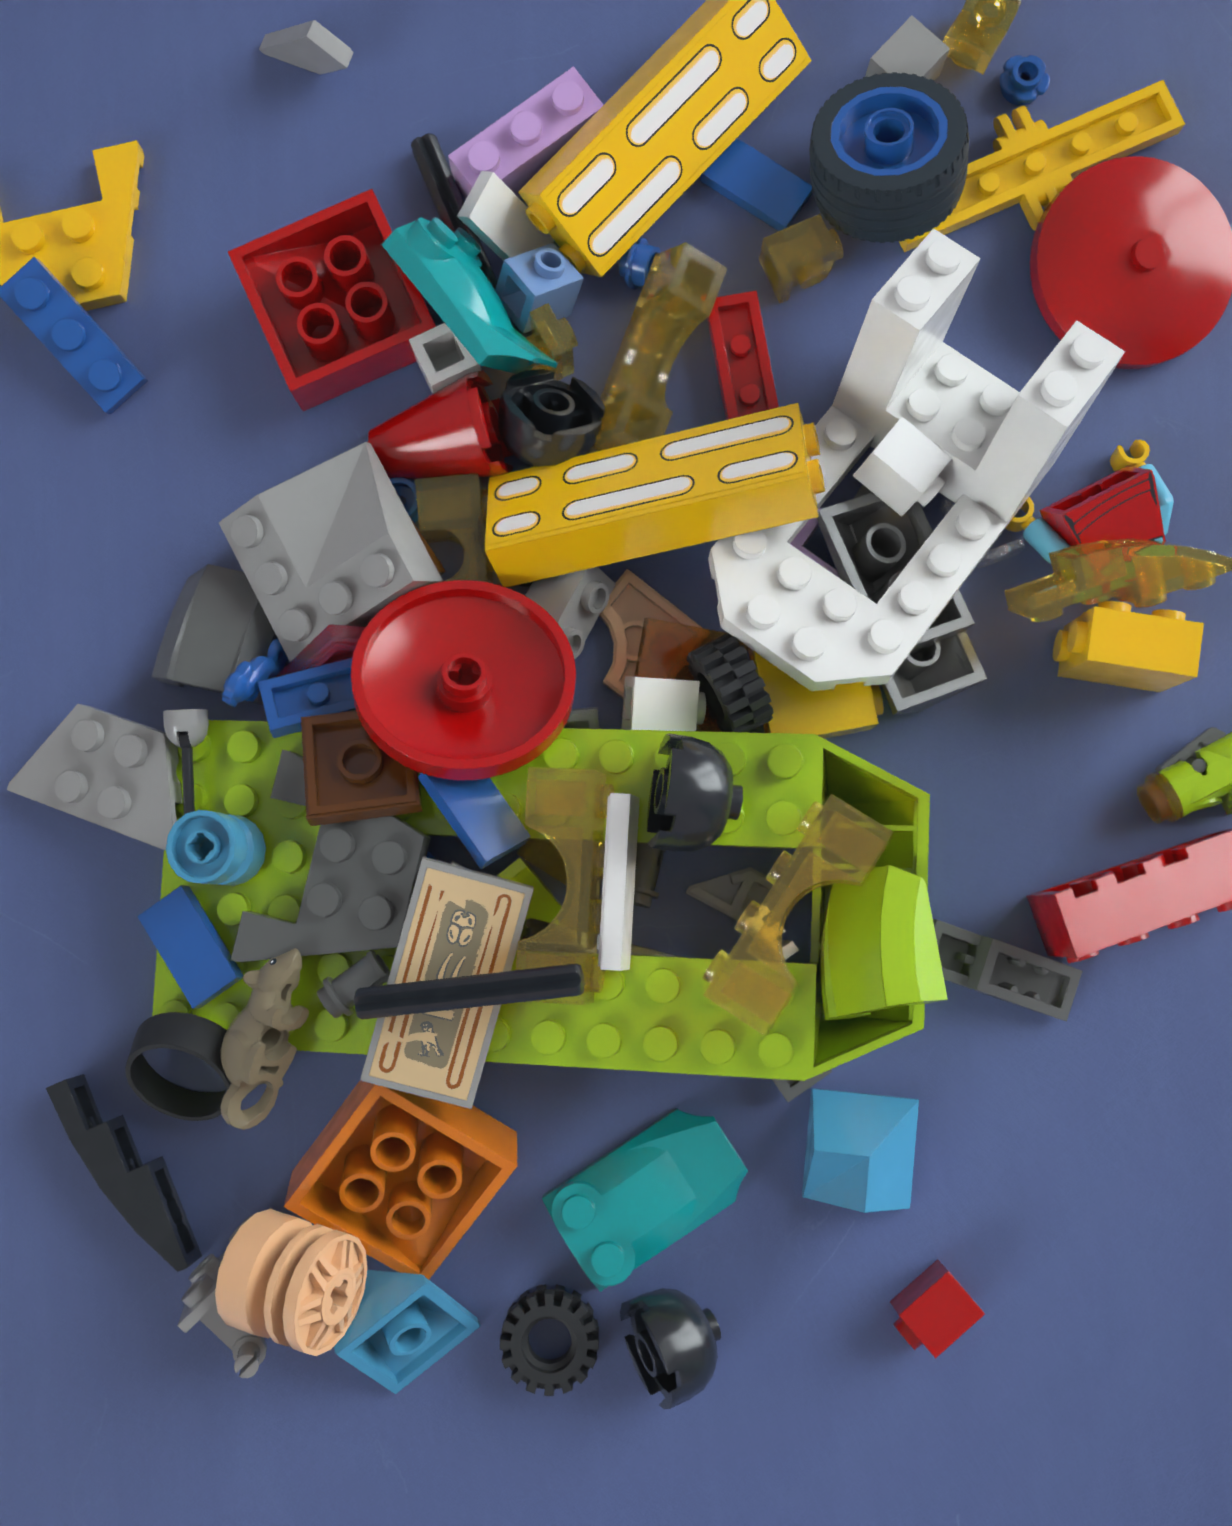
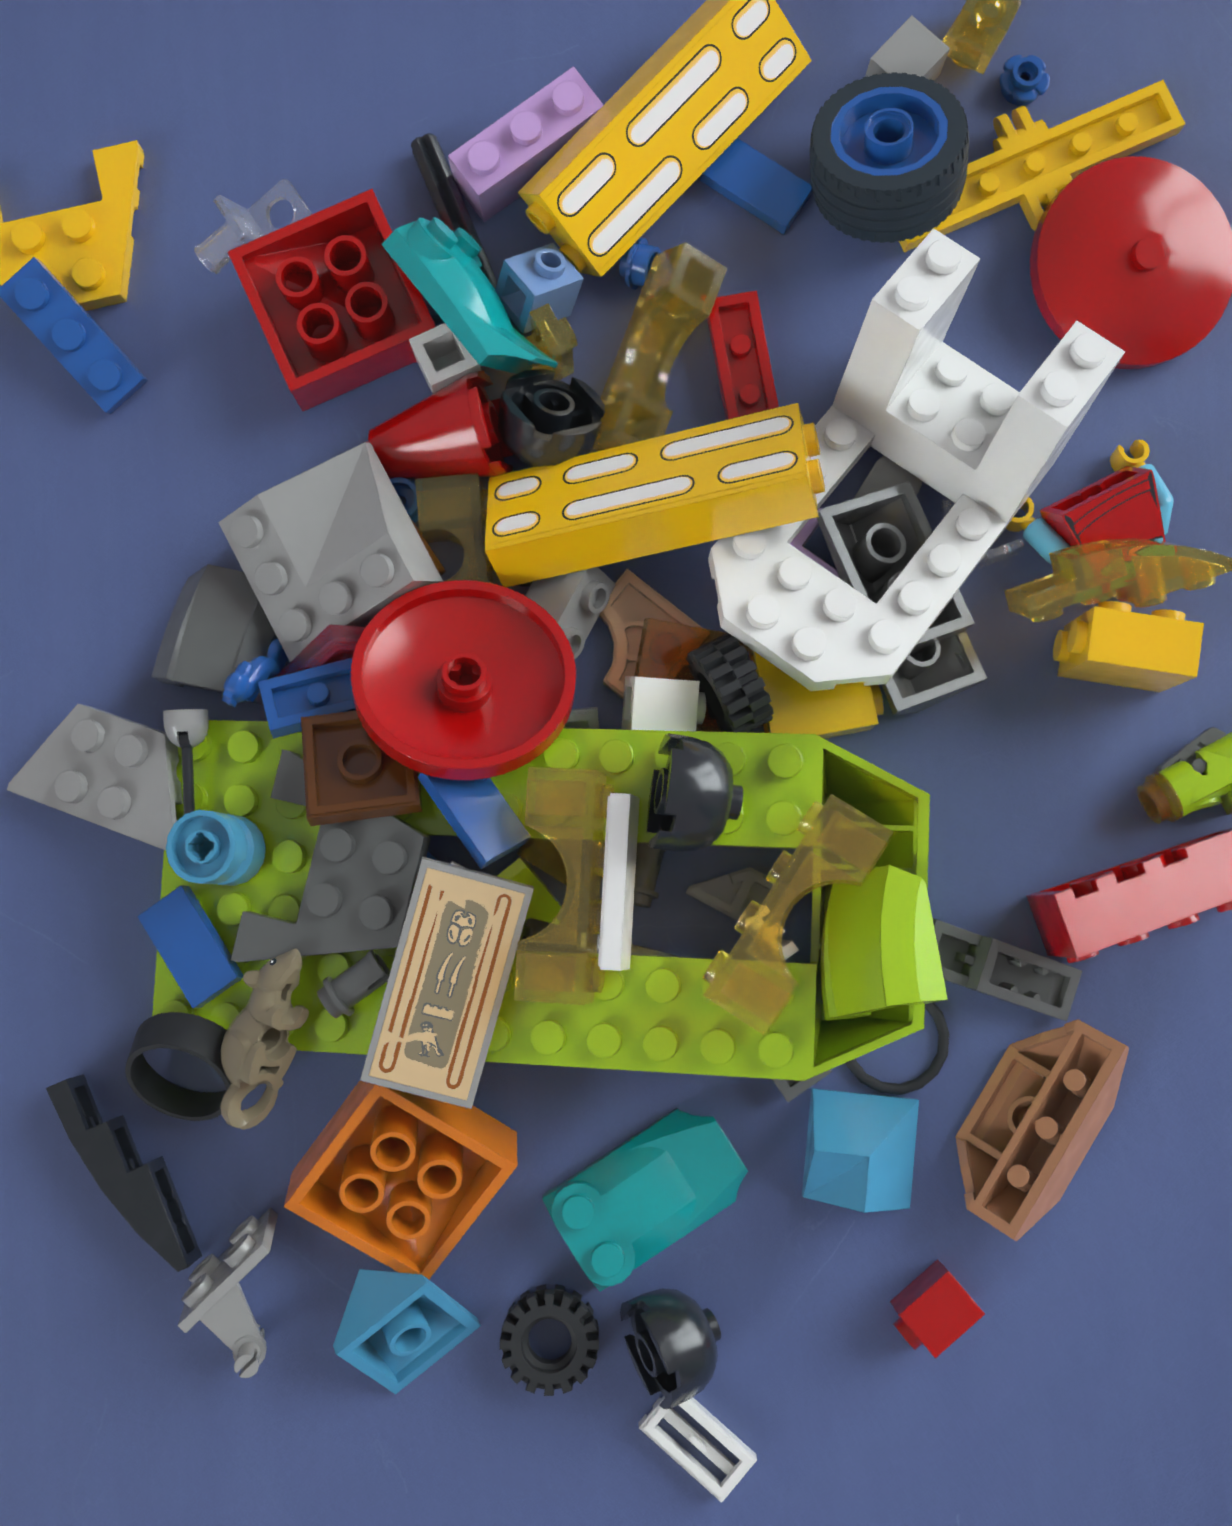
light nougat wheel [215,1209,368,1356] -> none
light grey tile [259,20,354,75] -> none
black axle [354,963,585,1020] -> none
white tile [457,171,554,261] -> none
clear yellow brick [759,214,844,304] -> none
white brick [853,417,952,517] -> none
none -> clear bracket [194,179,312,274]
none -> white tile [639,1396,757,1503]
none -> black piece [846,1003,950,1095]
none -> nougat wedge [955,1019,1129,1241]

